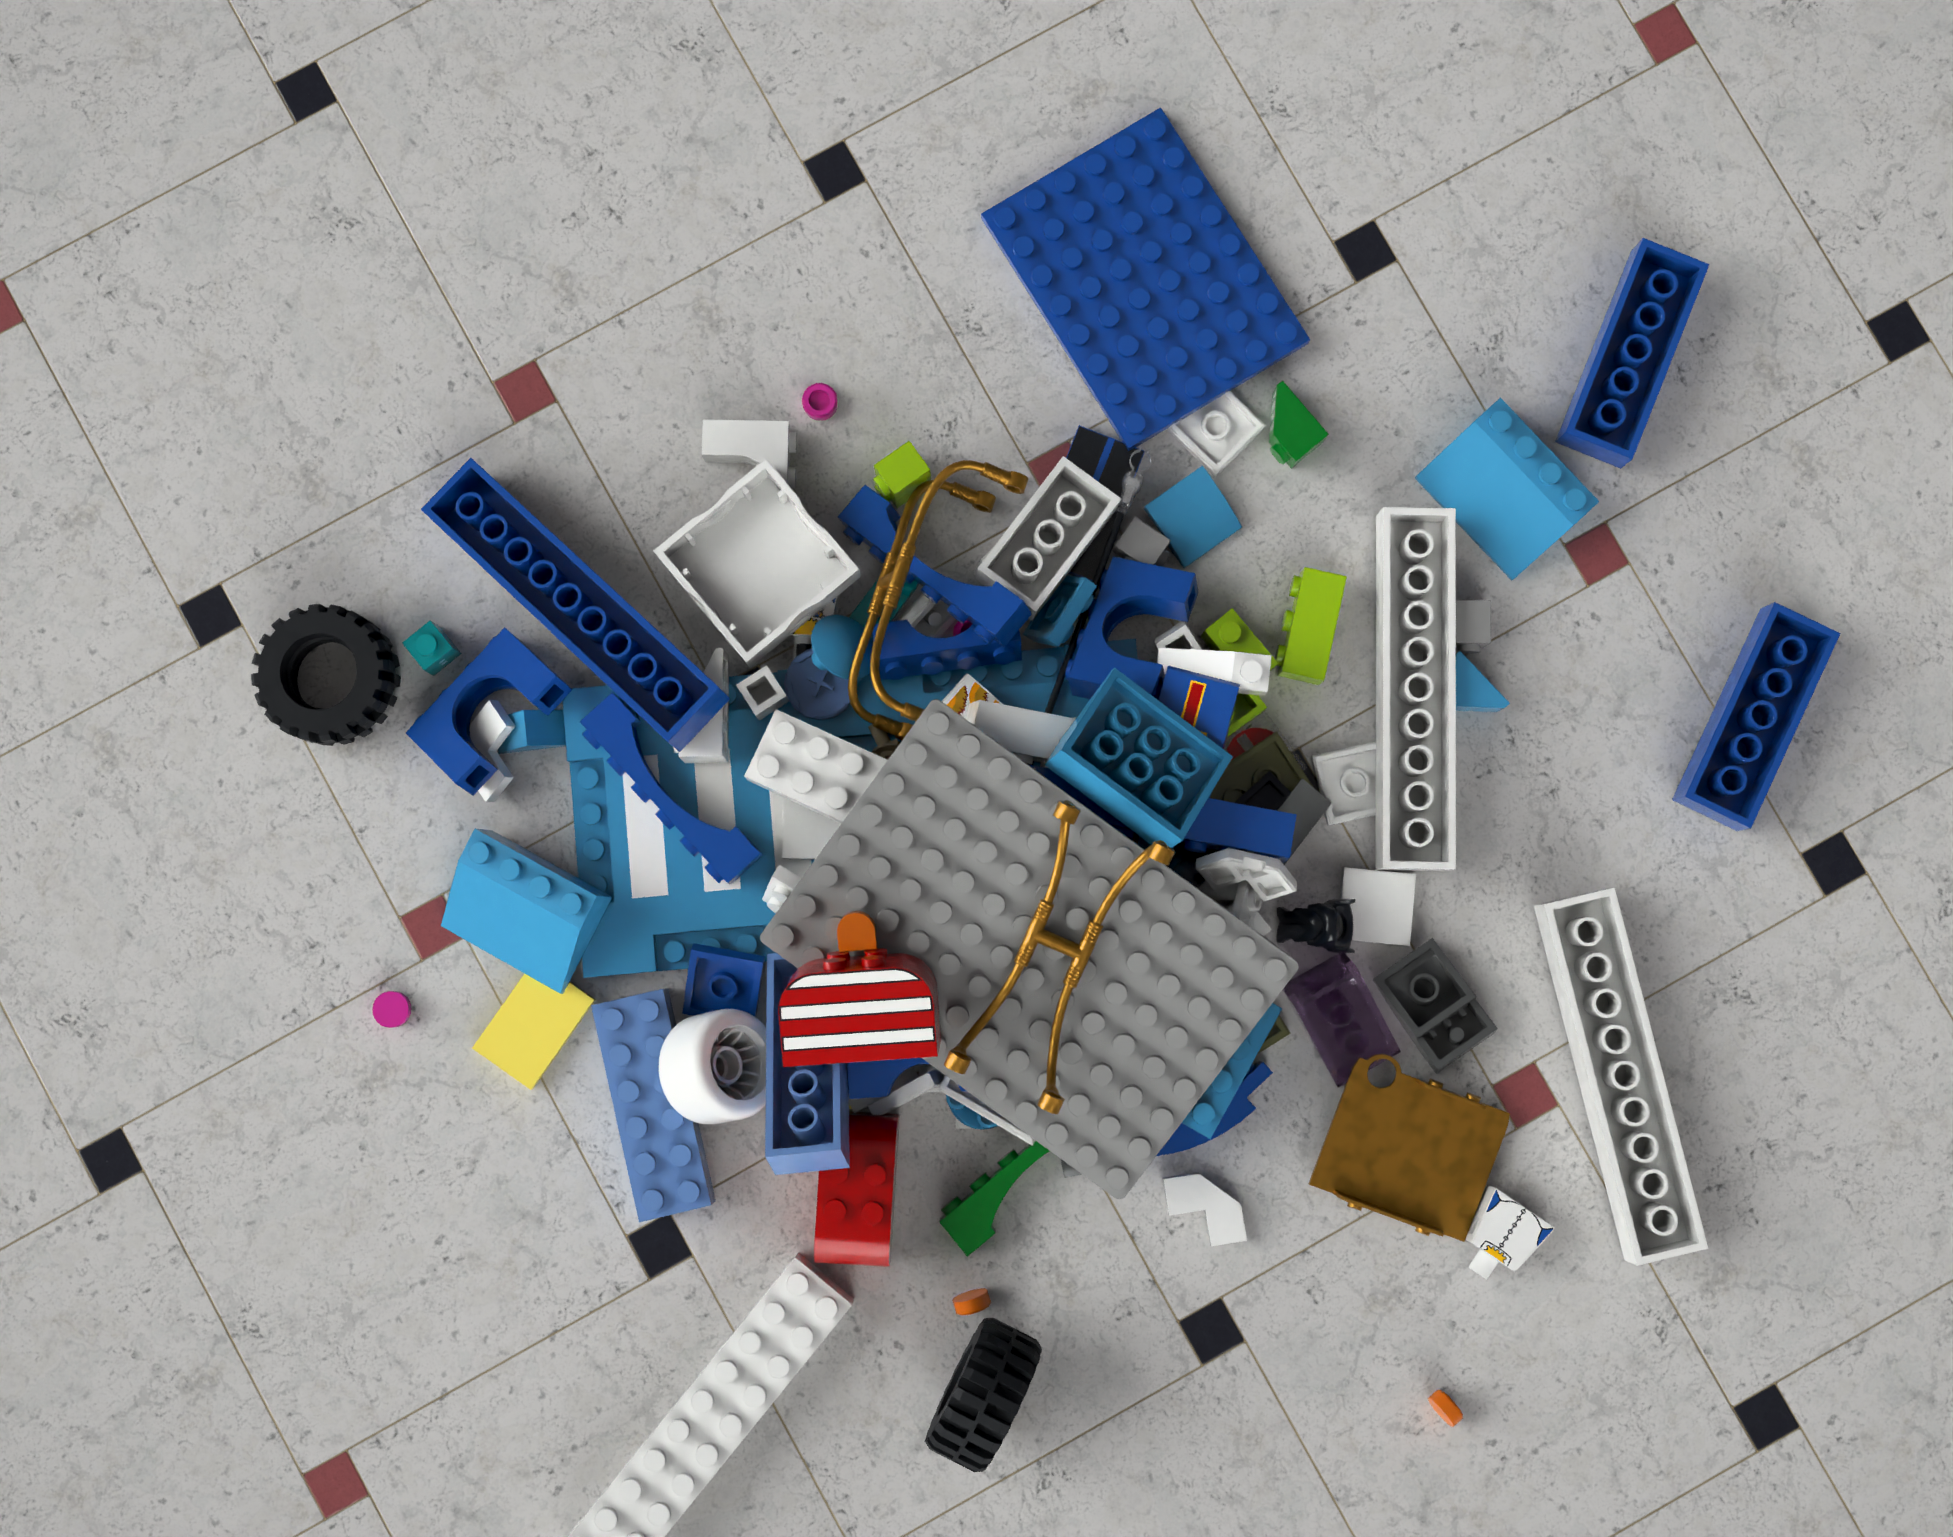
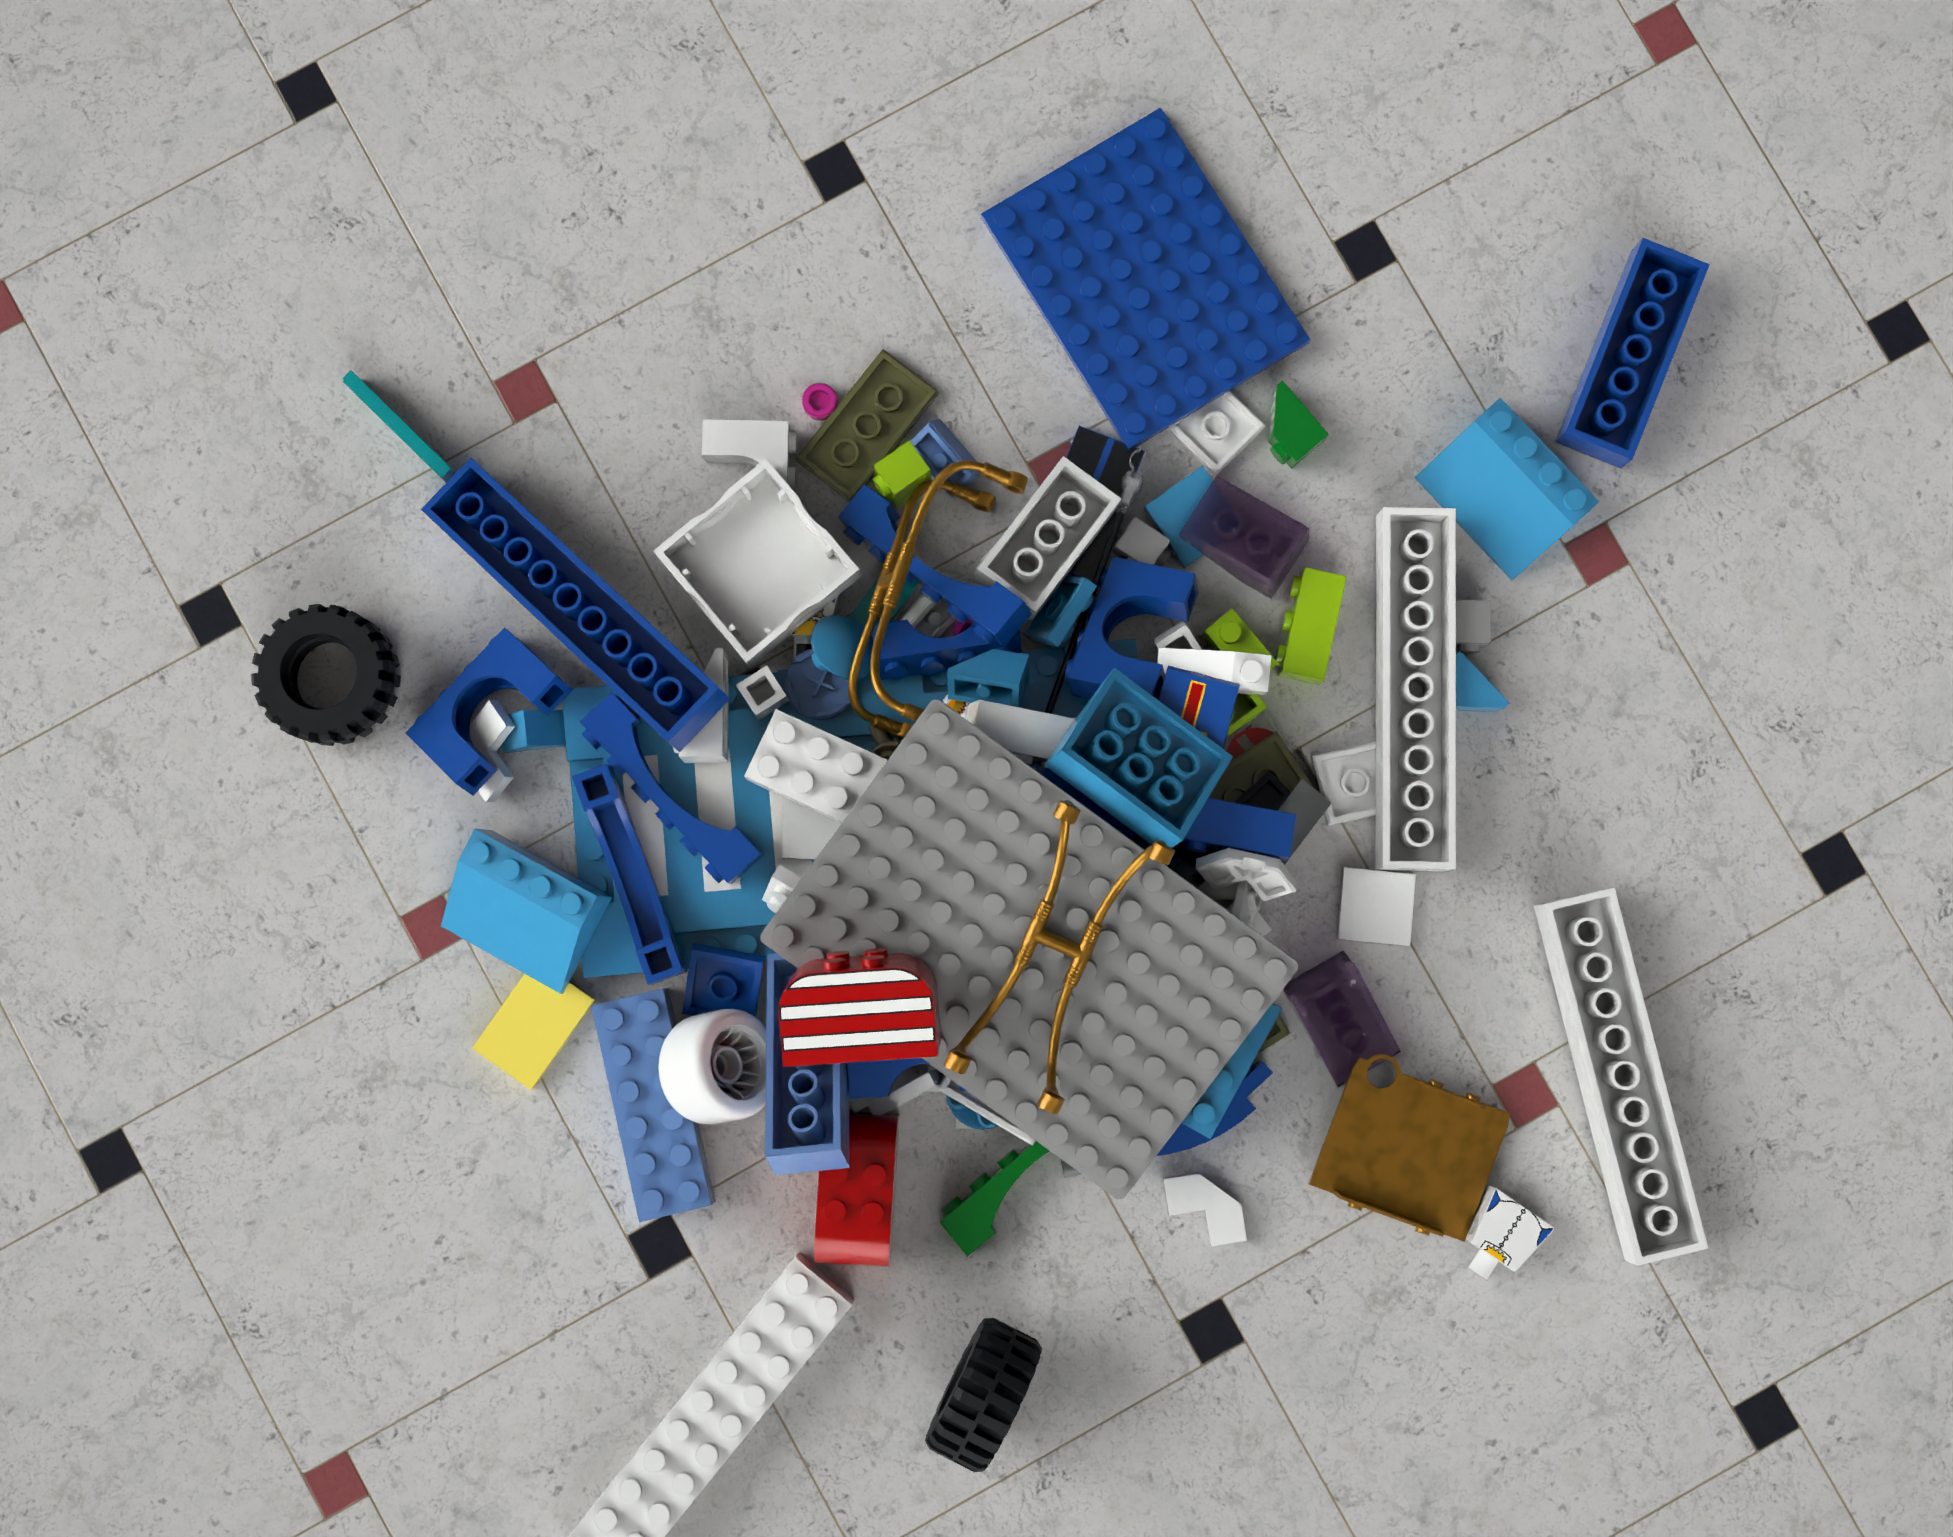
dark pink tile [372,991,412,1028] -> none
teal brick [402,620,462,676] -> none
orange tile [837,911,878,952] -> none
orange tile [952,1288,991,1315] -> none
black hair [1276,899,1355,953] -> none
dark grey slope [1373,938,1498,1074] -> none
orange tile [1428,1390,1463,1427] -> none
blue brick [1672,602,1841,831] -> none
none -> teal tile [342,370,456,482]
none -> blue arch [572,763,688,985]
none -> olive tile [795,349,939,502]
none -> medium blue slope [910,419,980,498]
none -> dark azure slope [947,649,1029,708]
none -> clear purple slope [1179,476,1309,599]

